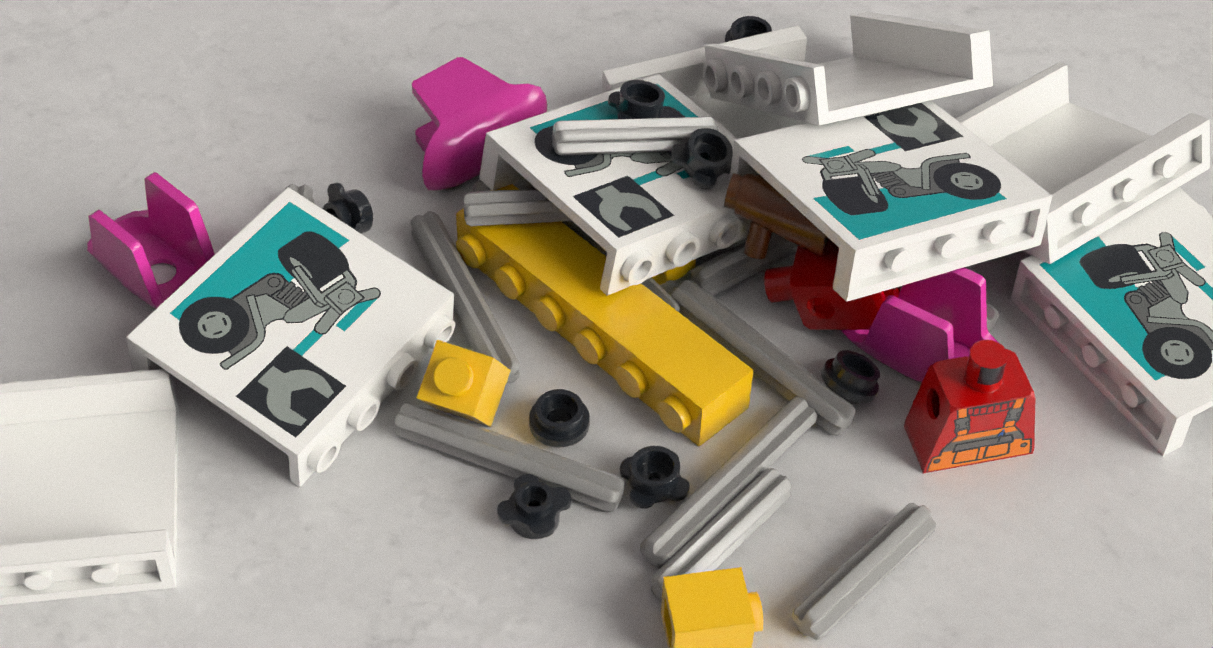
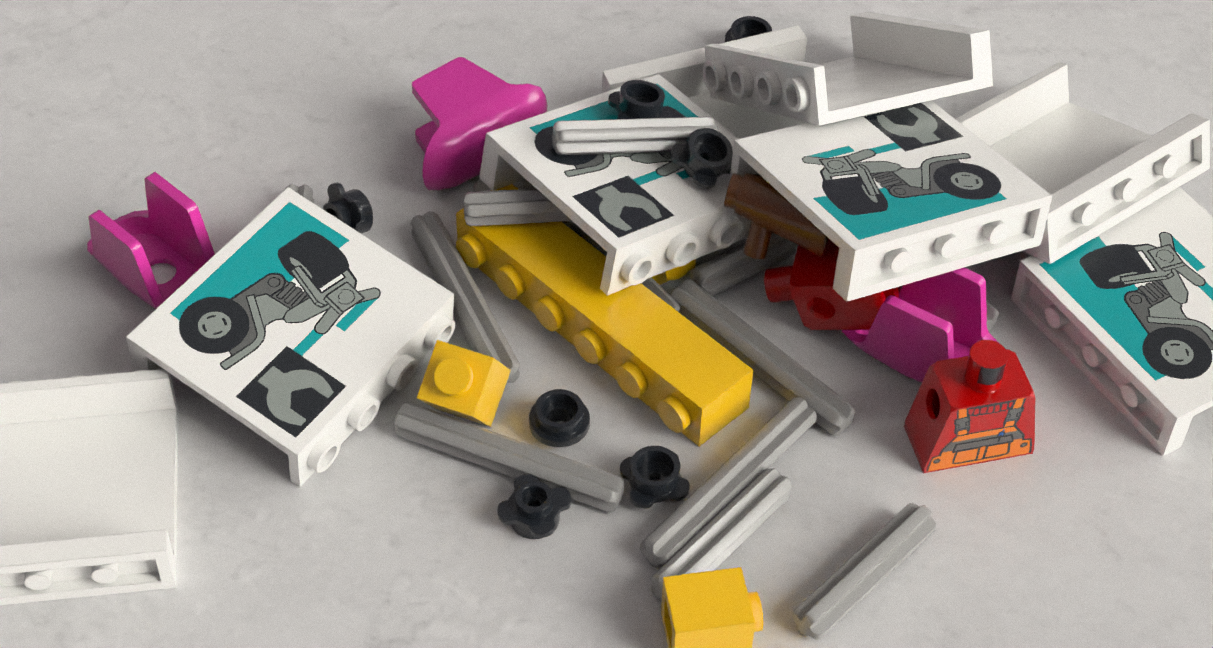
black plate [821,350,880,405] -> none

